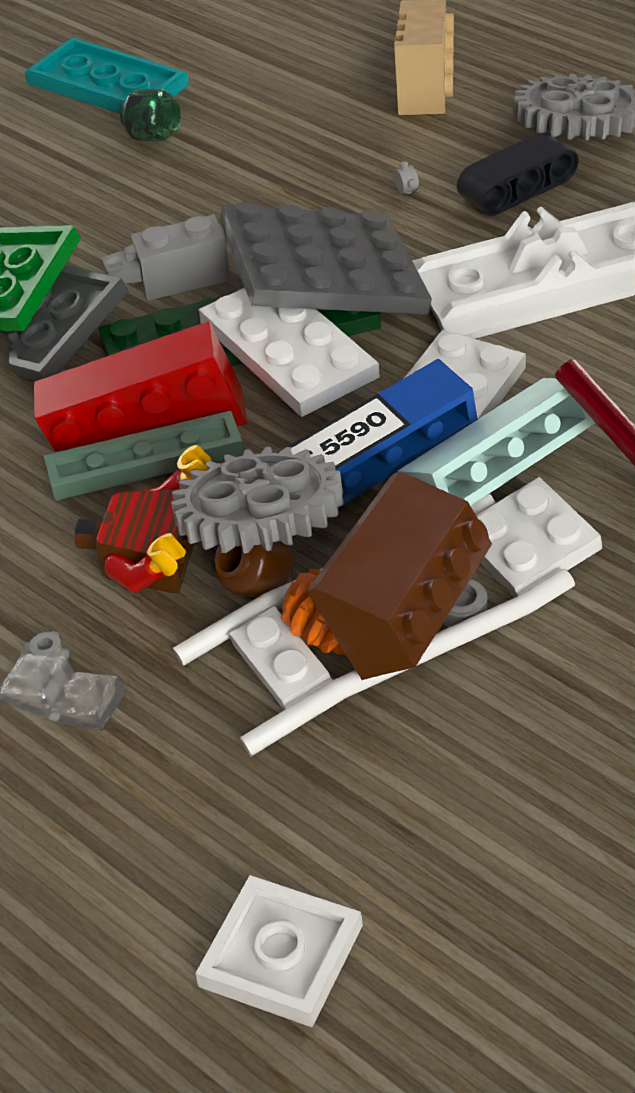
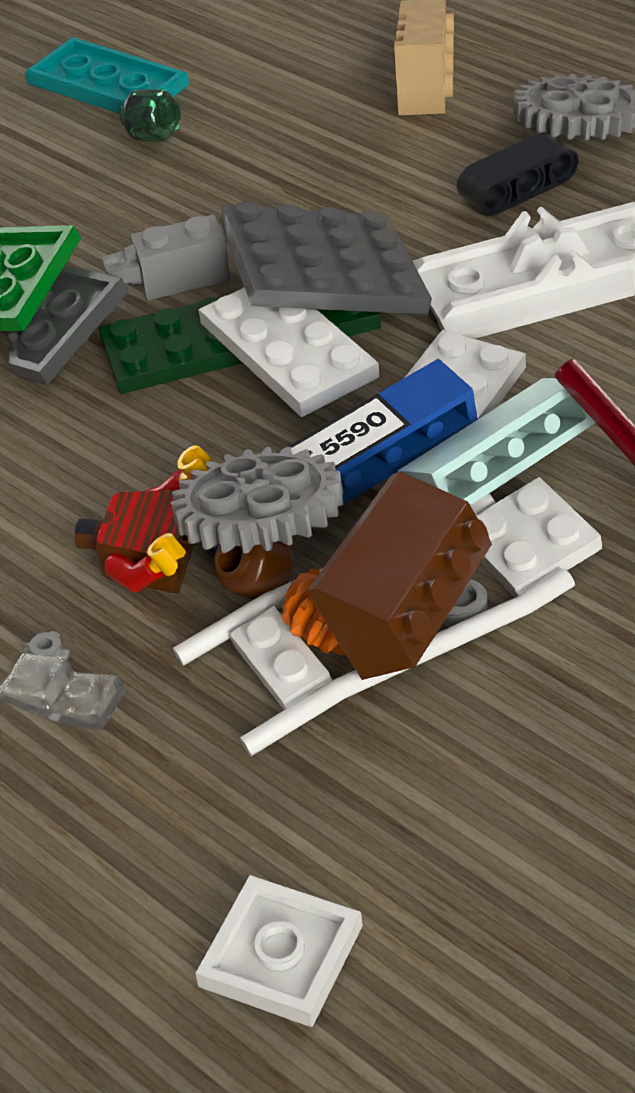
red wedge [34,321,247,451] -> none
sand green plate [44,411,244,501] -> none
light grey piece [394,161,419,194] -> none

